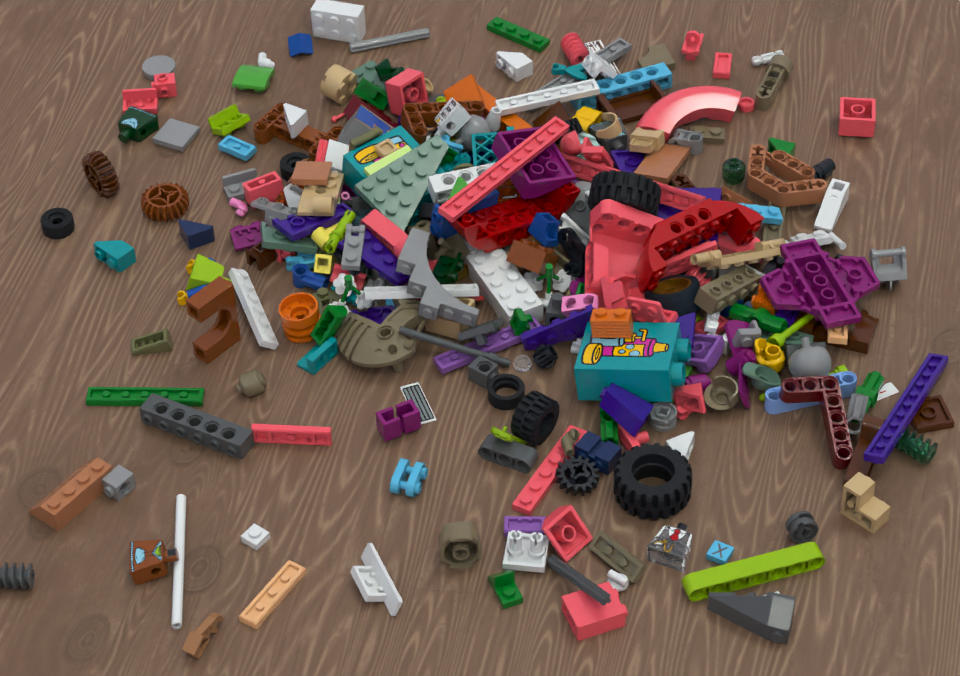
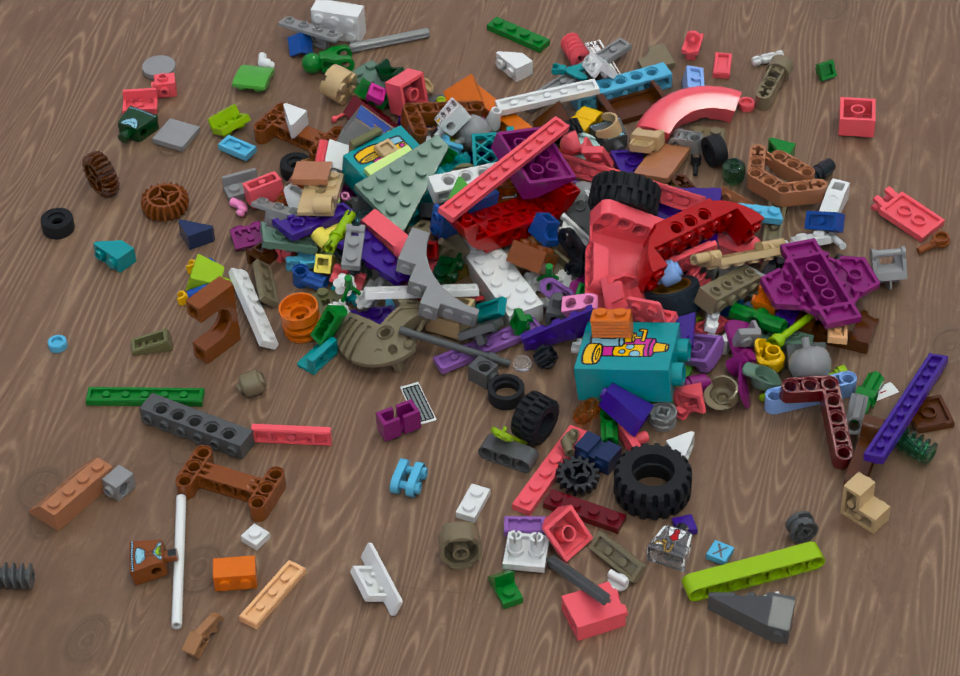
none -> medium azure tile [48,335,68,353]
none -> dark orange beam [175,445,286,522]
none -> orange brick [213,555,257,591]
none -> dark tan plate [252,259,279,308]
none -> light grey bracket [278,16,343,50]
none -> green piece [301,45,355,74]
none -> dark pink tile [365,82,387,106]
none -> red slope [427,241,439,260]
none -> white plate [456,484,491,523]
none -> teal tile [476,296,507,324]
none -> medium lavender plate [539,277,574,299]
none -> dark red plate [543,489,627,534]
none -> clear orange gear [573,397,601,425]
none -> light blue head [658,259,684,288]
none -> dark purple tile [671,514,698,535]
none -> light blue hinge [682,65,704,89]
none -> black hand [690,154,701,176]
none -> black tyre [701,134,728,167]
none -> blue plate [804,211,845,233]
none -> green tile [815,59,837,81]
none -> coral tile [871,186,945,242]
none -> dark orange plate [916,231,951,254]

